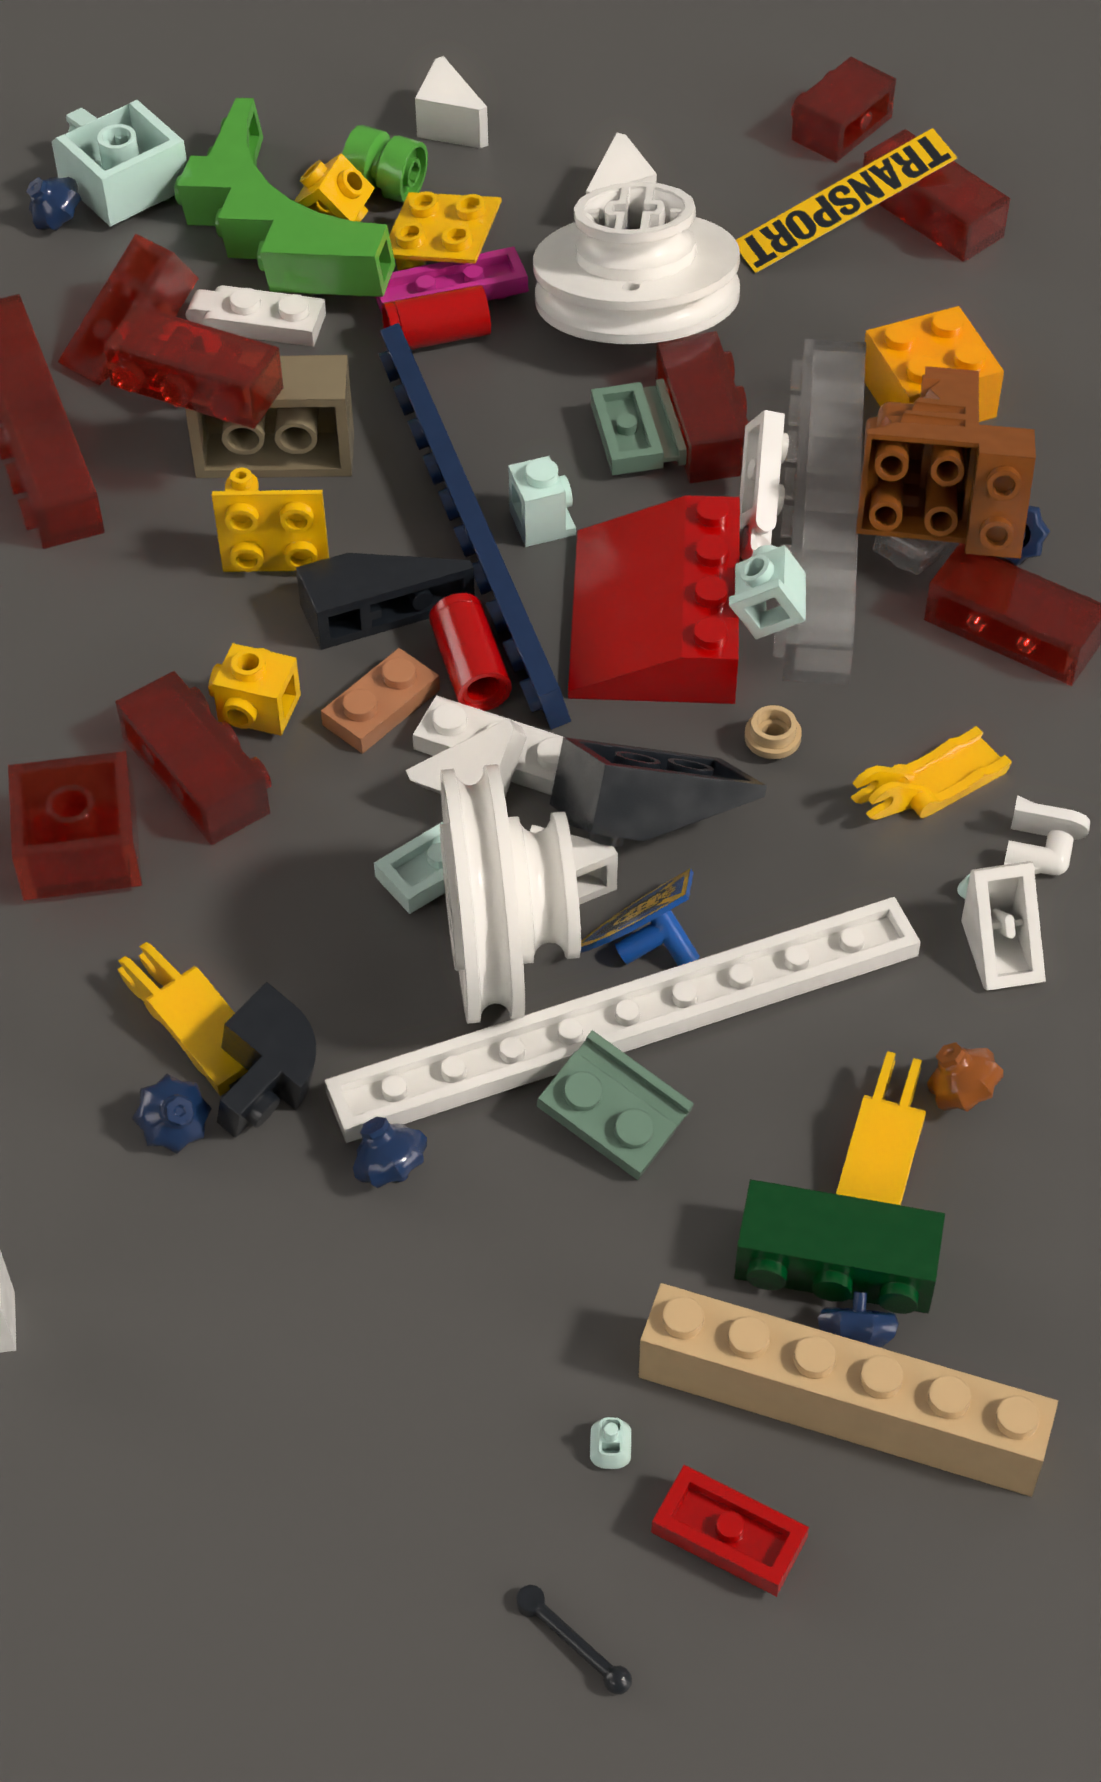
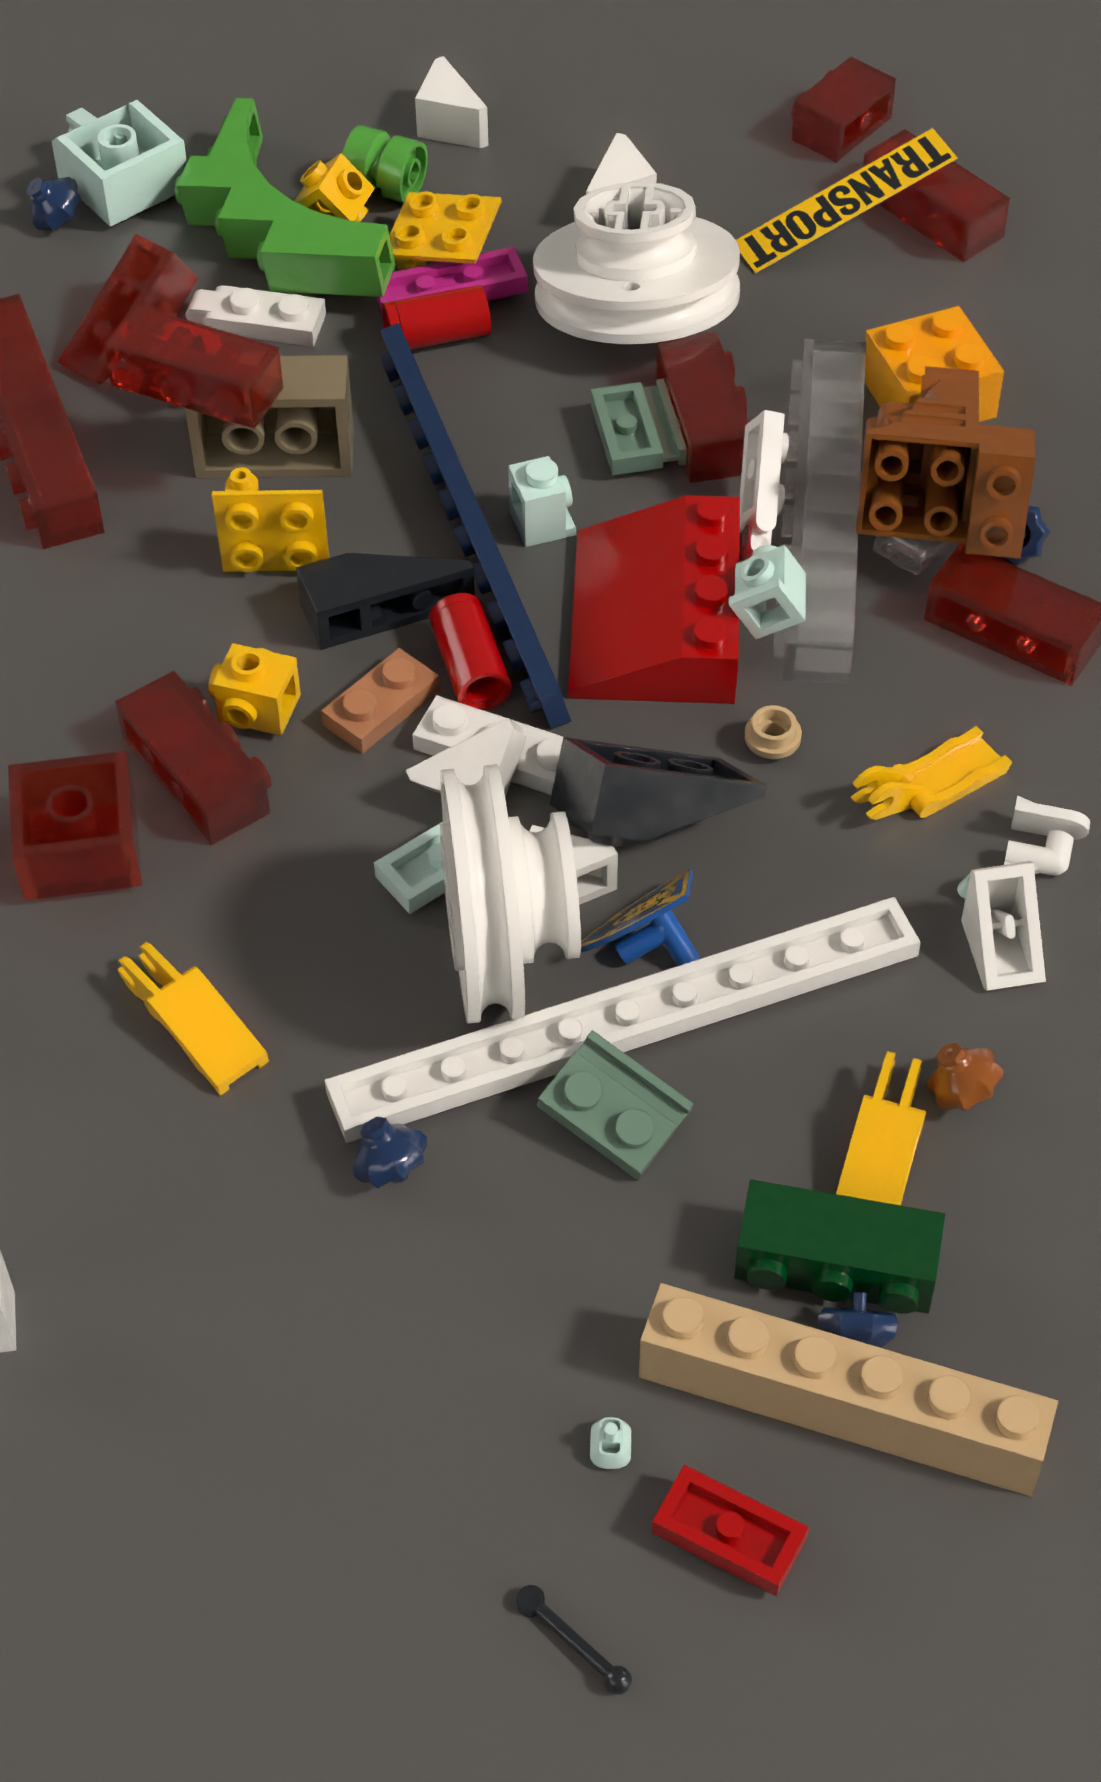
dark blue piece [132,1073,212,1154] -> none
black brick [217,982,316,1138] -> none

